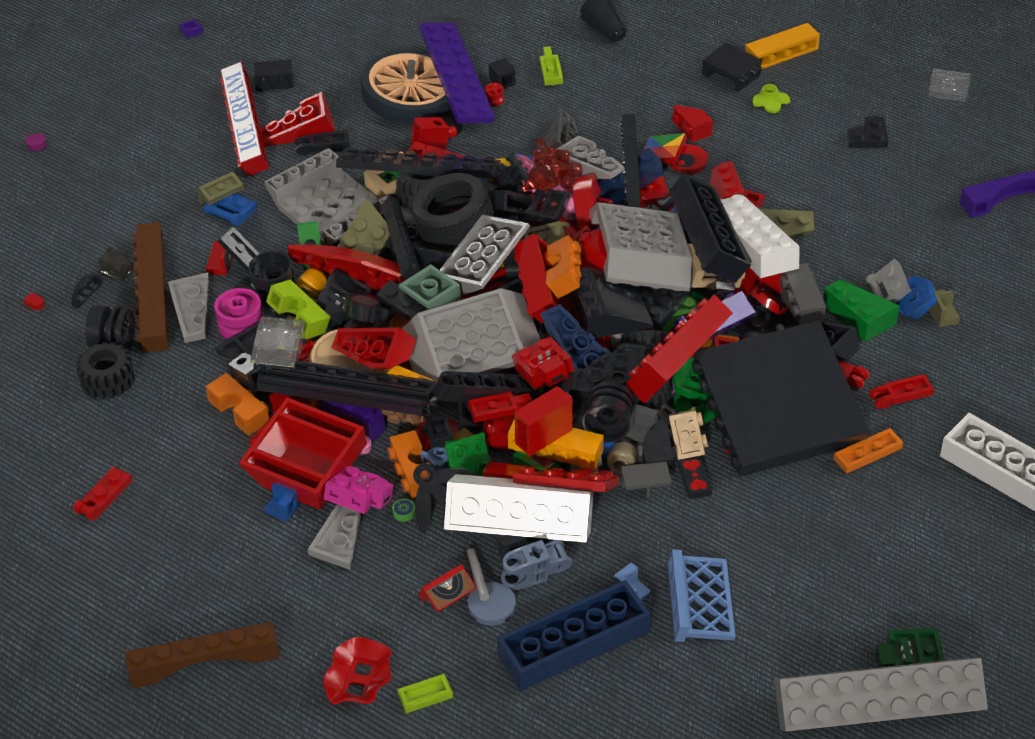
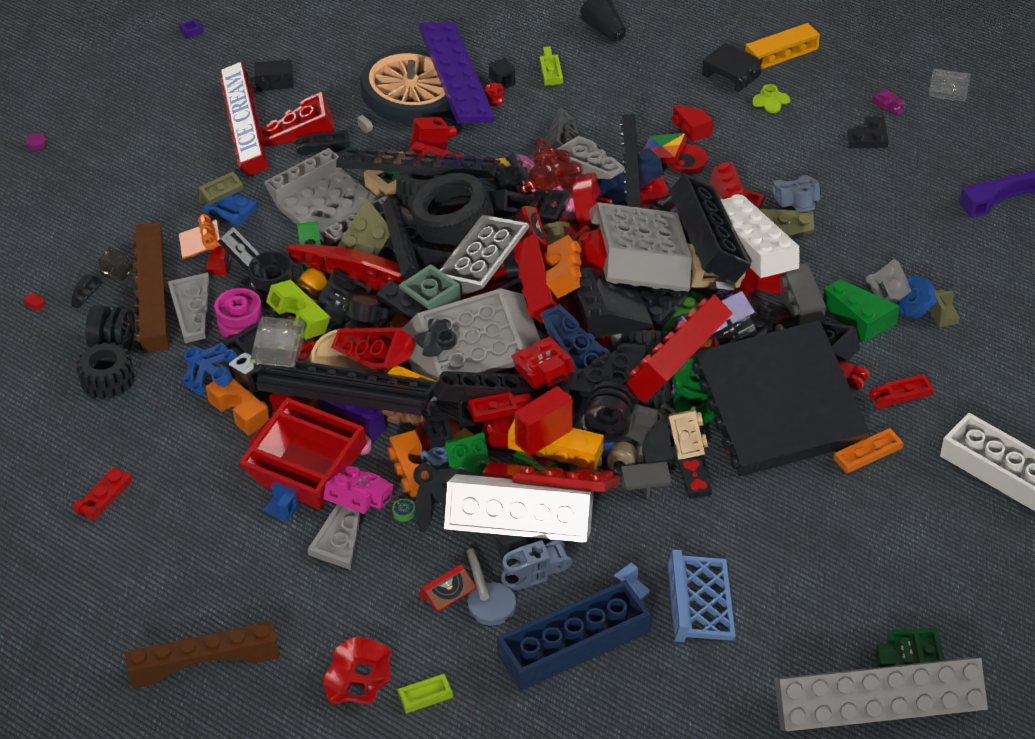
red tile [749,285,788,317] -> none
none -> orange hinge [179,214,221,259]
none -> blue plant [182,343,238,395]
none -> light grey piece [357,115,373,133]
none -> black plate [414,319,457,357]
none -> panel [516,206,548,244]
none -> black hips [715,315,758,345]
none -> sand blue piece [772,175,820,212]
none -> magenta plate [872,89,905,115]

